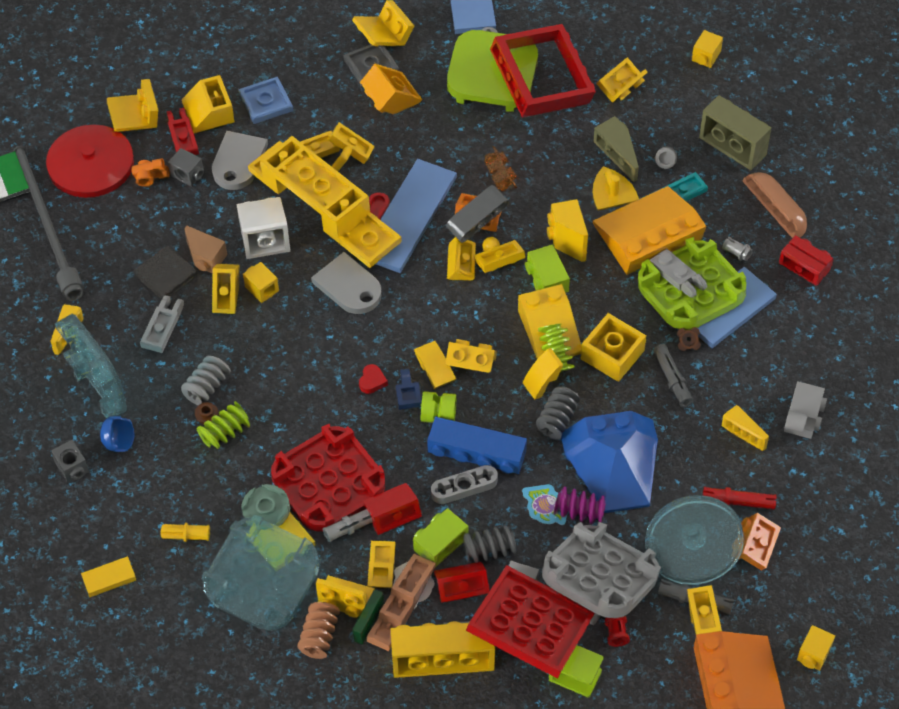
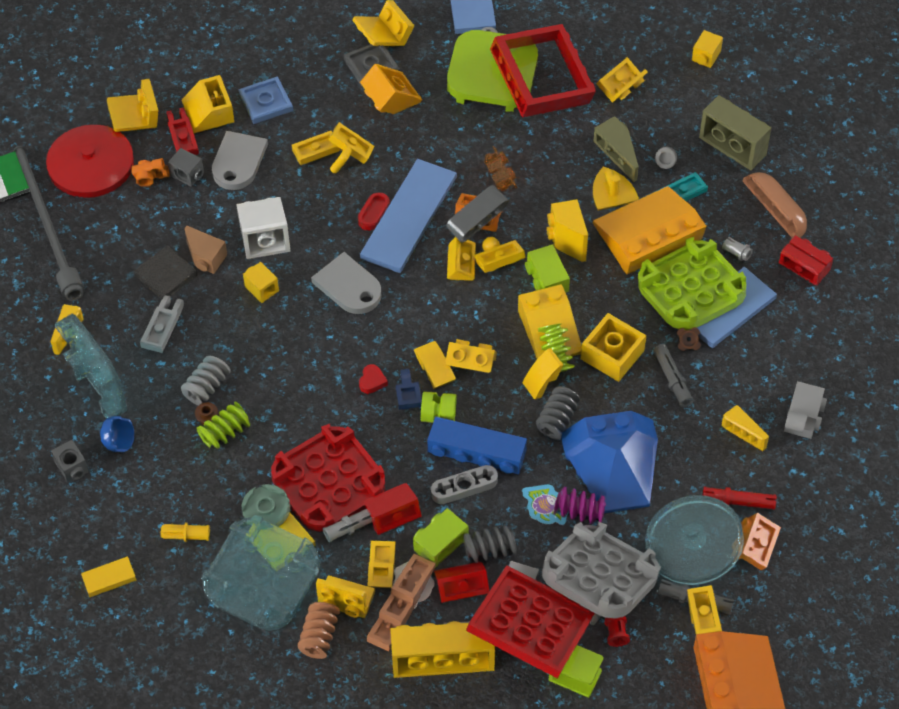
yellow slope [212,264,239,314] -> none
yellow bracket [248,136,402,268] -> none
dark green tile [352,589,384,644] -> none
light grey hinge [650,249,707,298] -> none
yellow brick [797,625,835,671] -> none

